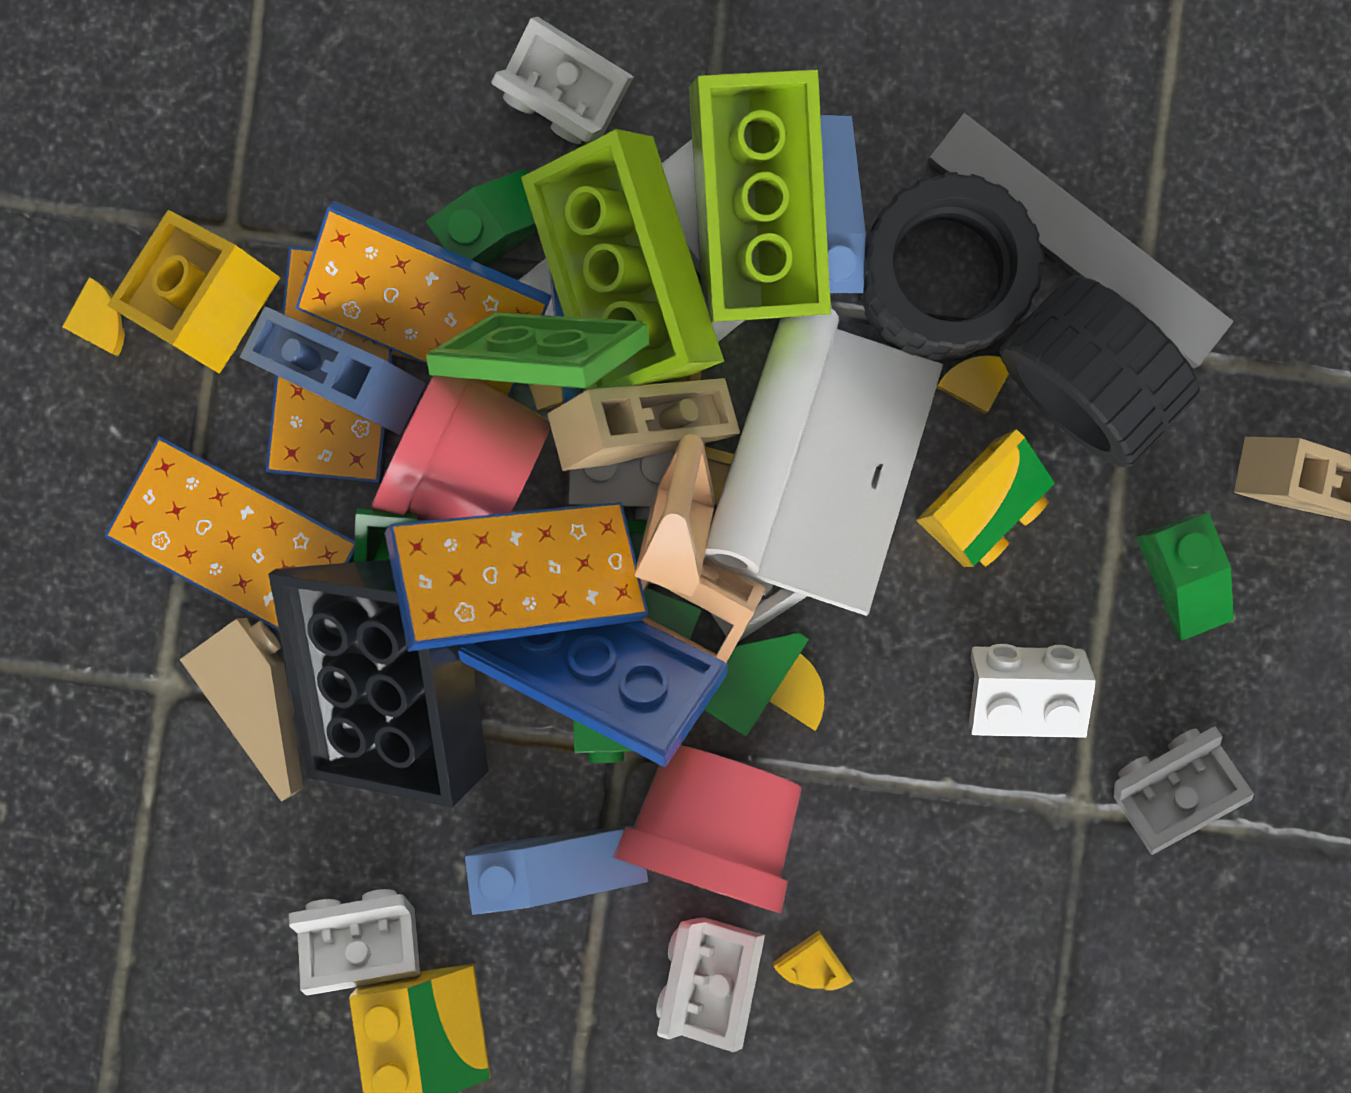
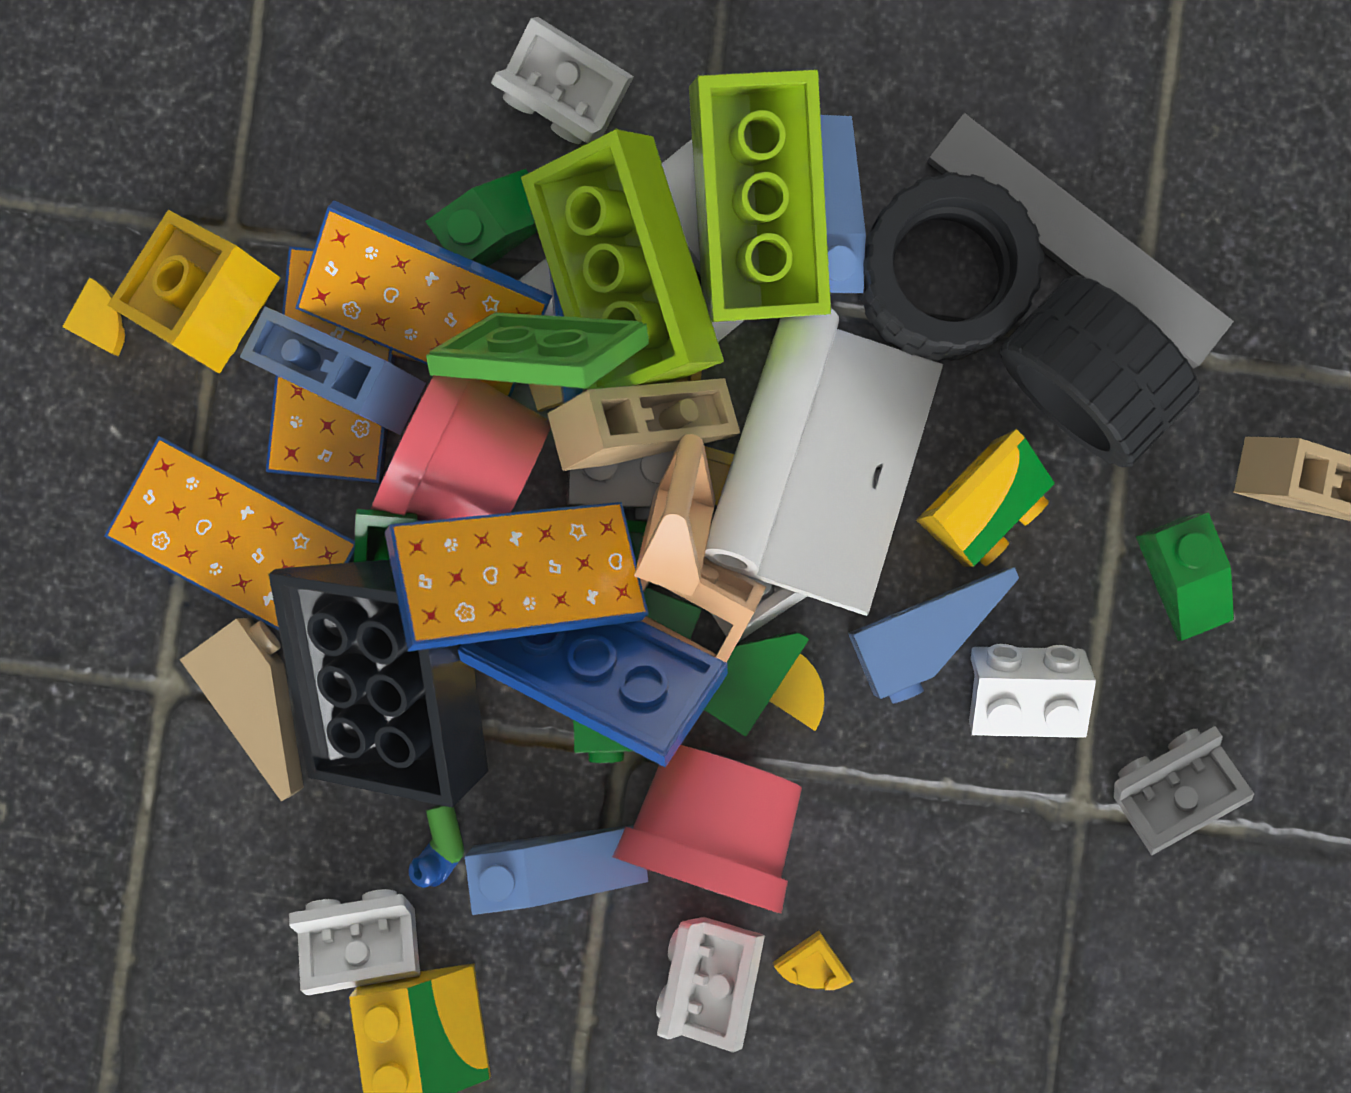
yellow tile [936,356,1009,414] -> none
none -> arm [408,805,464,888]
none -> medium blue slope [848,567,1019,704]

